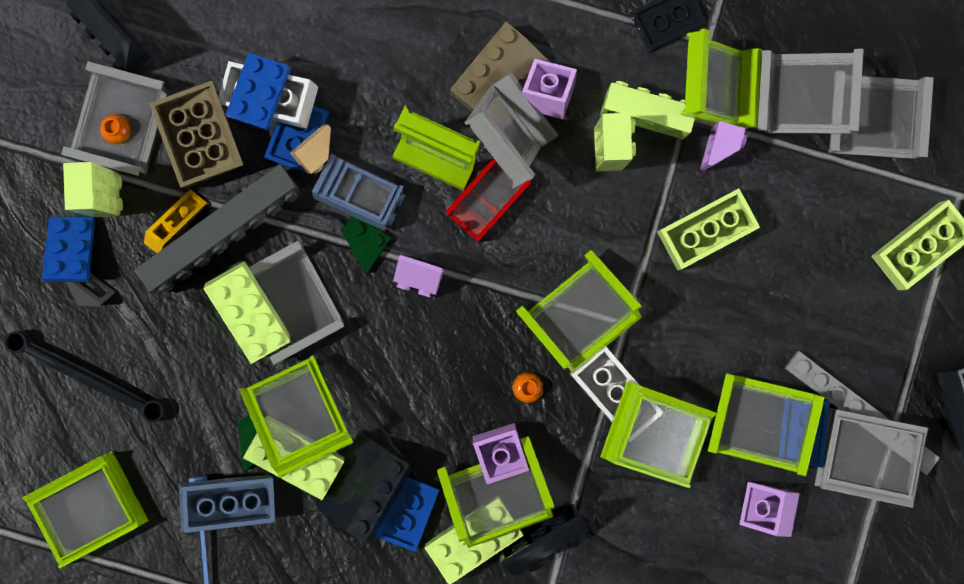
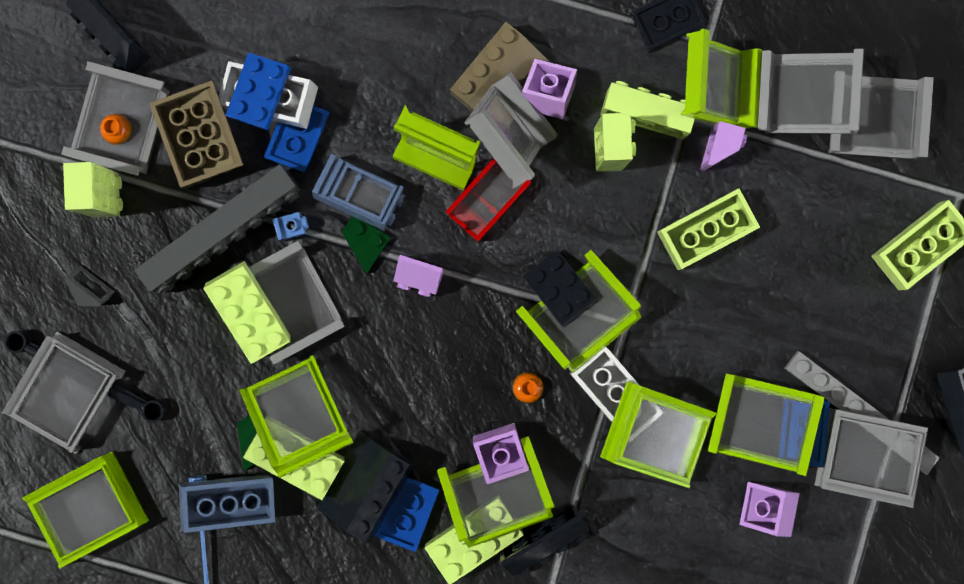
blue plate [42,217,95,282] -> none
yellow slope [144,189,207,253] -> none
tan slope [290,125,331,174] -> none
none -> piece [2,332,125,454]
none -> medium blue brick [273,212,309,241]
none -> black plate [523,250,598,328]

